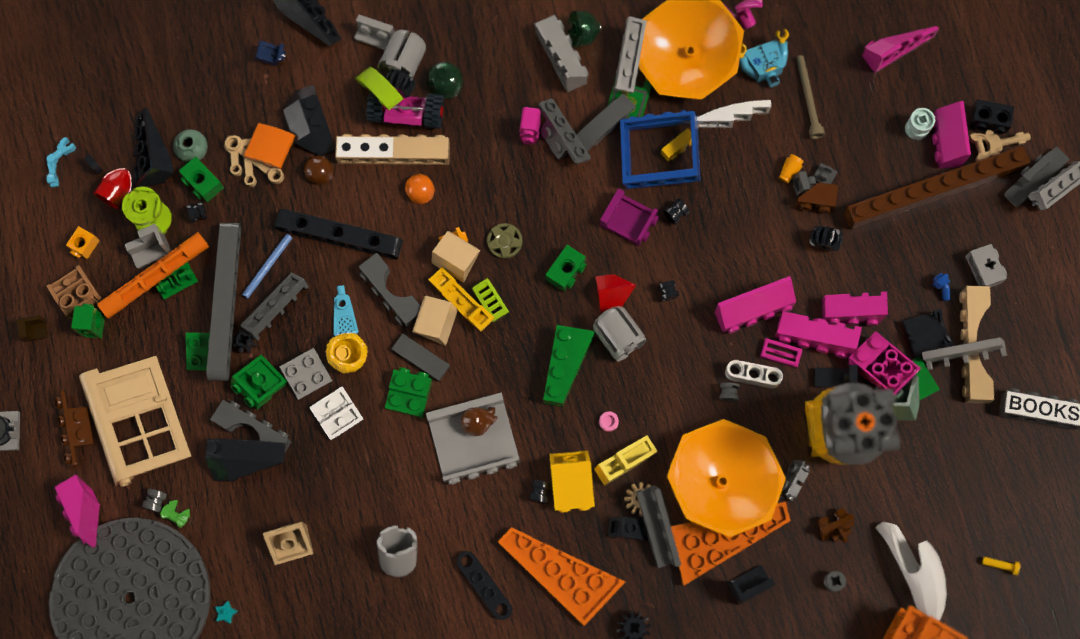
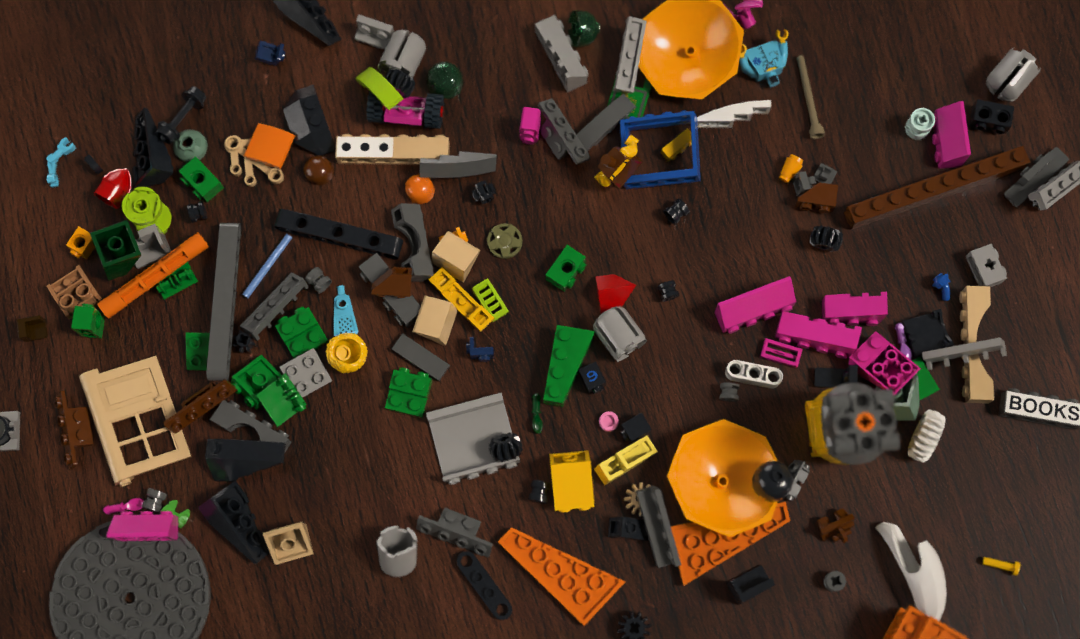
dark pink slope [55,475,100,548] -> none
teal piece [215,601,238,624] -> none
white slope [309,386,363,440] -> none
reddish brown piece [460,407,498,436] -> none
magenta panel [600,188,659,246] -> none
dark pink wedge [862,26,939,73] -> none
tan piece [969,130,1031,162] -> none
none -> dark green slope [90,220,141,281]
none -> dark pink piece [103,498,144,515]
none -> dark pink slope [107,511,179,541]
none -> black piece [155,86,206,144]
none -> reddish brown bracket [163,379,237,434]
none -> black wedge [198,481,269,564]
none -> green hinge [256,373,307,427]
none -> green plate [275,306,329,358]
none -> dark grey wheel [305,267,332,294]
none -> reddish brown slope [371,267,412,298]
none -> dark grey arch [391,203,434,282]
none -> dark grey bracket [416,508,493,557]
none -> dark grey slope [420,151,497,178]
none -> dark blue bracket [466,337,494,362]
none -> black gear [472,181,496,204]
none -> black gear [489,432,523,462]
none -> dark green piece [531,393,543,434]
none -> black brick [578,362,606,394]
none -> reddish brown torso [594,135,643,189]
none -> black brick [620,413,652,444]
none -> black cylinder [752,461,793,502]
none -> medium lavender piece [895,323,912,360]
none -> white gear [908,409,945,463]
none -> light grey cylinder [986,47,1041,102]

